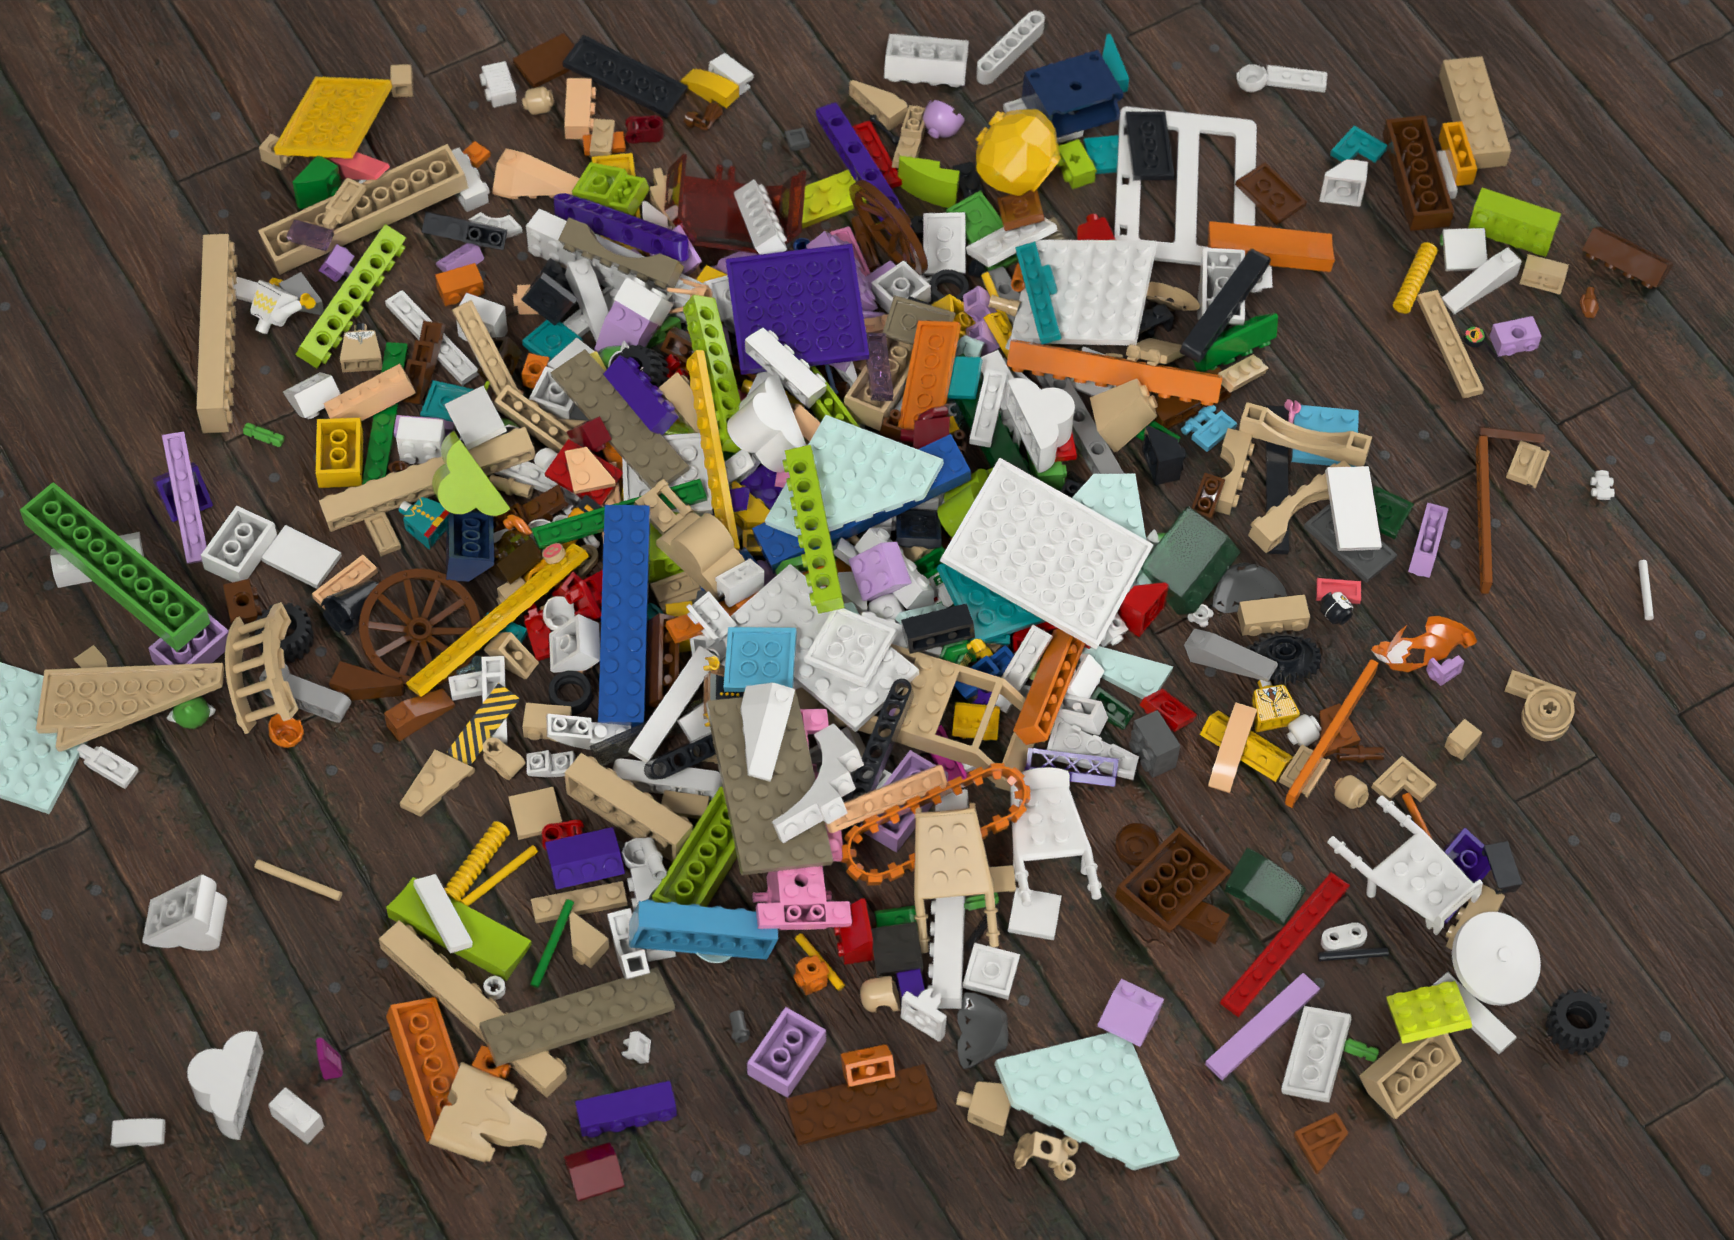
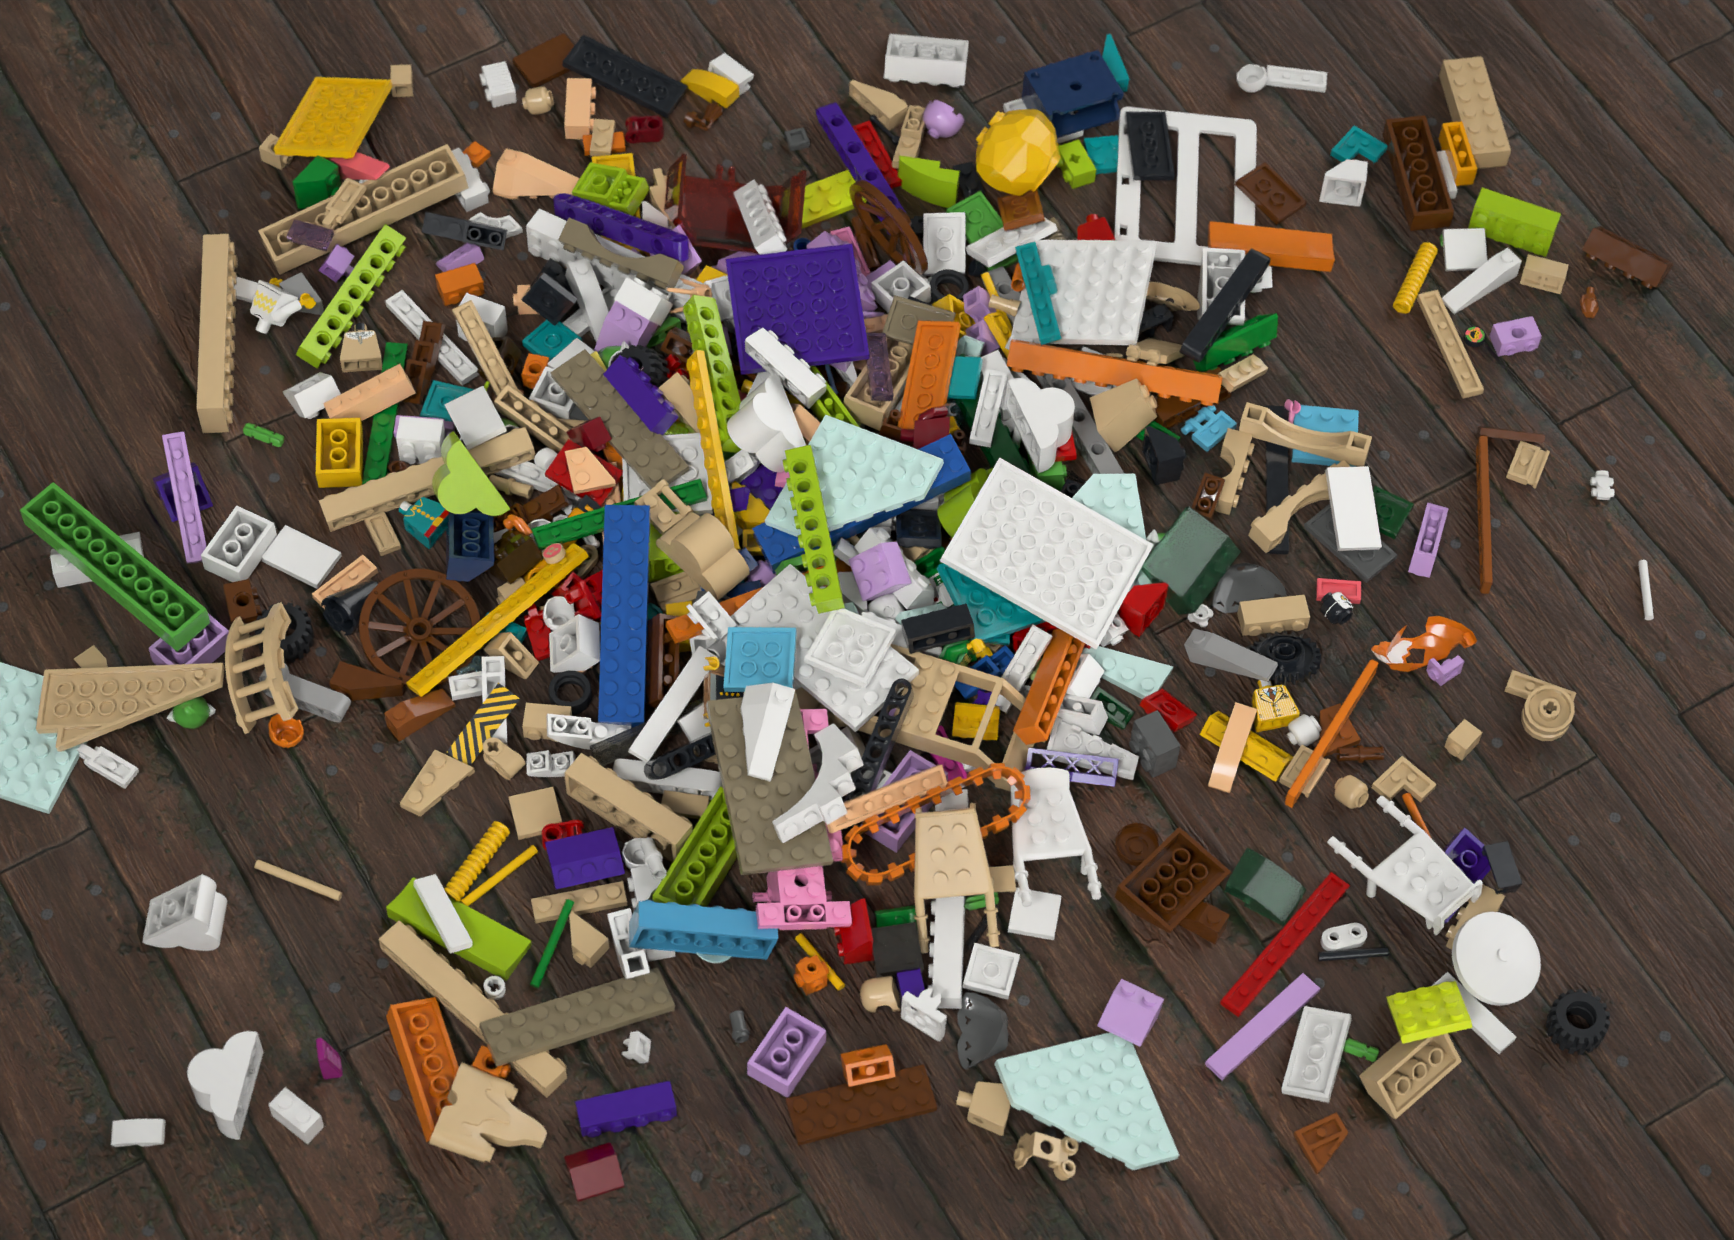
white hinge [715,559,764,607] -> none
white beam [977,11,1045,85] -> none

